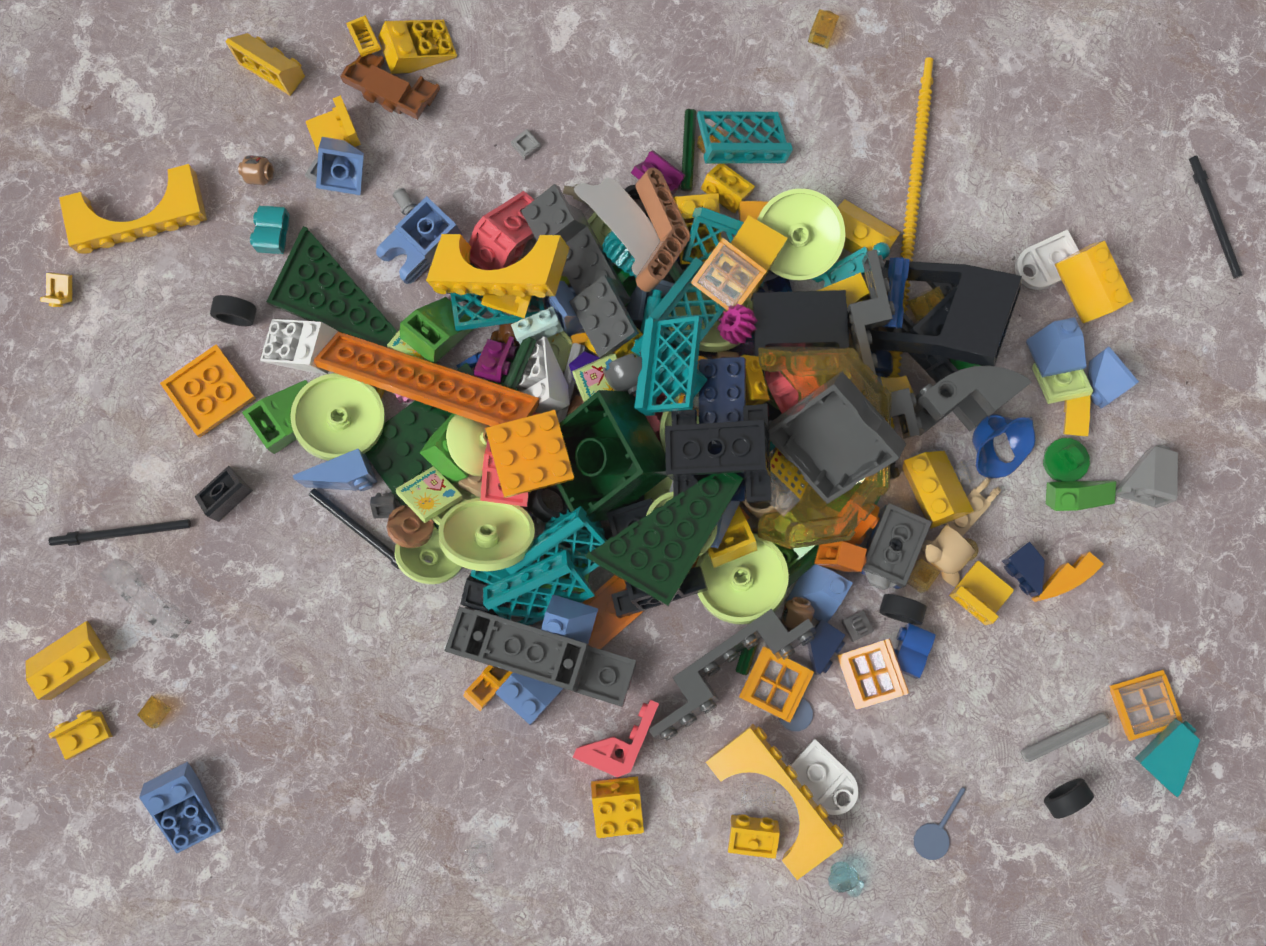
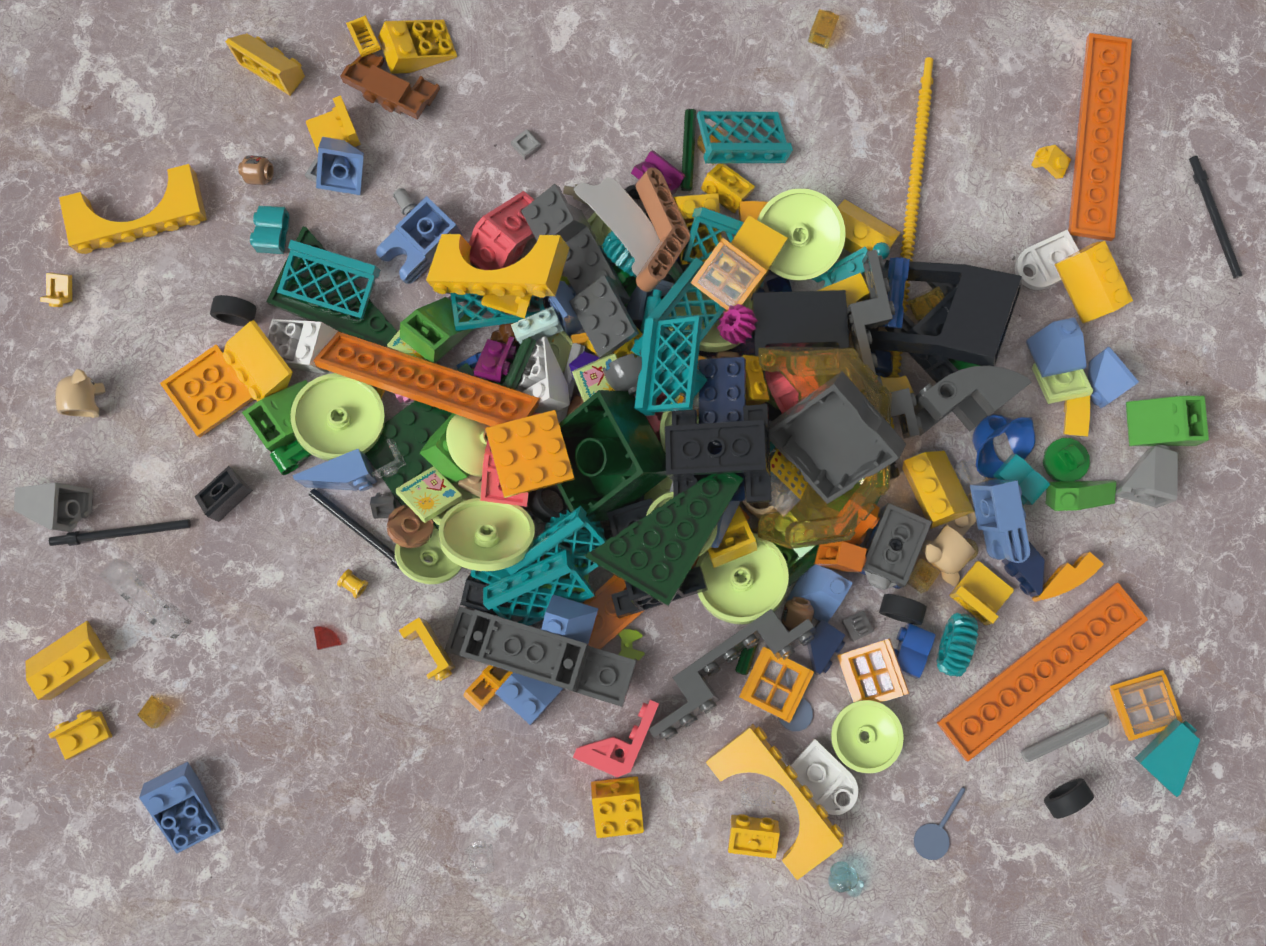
none -> light grey slope [14,482,93,532]
none -> tan piece [55,369,105,418]
none -> yellow slope [223,320,293,402]
none -> green piece [270,440,312,475]
none -> teal fence [277,240,381,319]
none -> clear red tile [313,626,342,650]
none -> yellow bush [337,569,368,599]
none -> clear bracket [372,438,406,478]
none -> yellow panel [399,617,455,681]
none -> lime piece [618,629,645,661]
none -> yellowish green dish [831,700,904,773]
none -> orange plate [936,582,1148,762]
none -> teal gear [936,613,979,677]
none -> medium blue brick [970,479,1030,563]
none -> teal brick [993,454,1050,505]
none -> yellow bracket [1031,145,1071,179]
none -> orange plate [1068,33,1132,241]
none -> bright green slope [1126,396,1209,446]

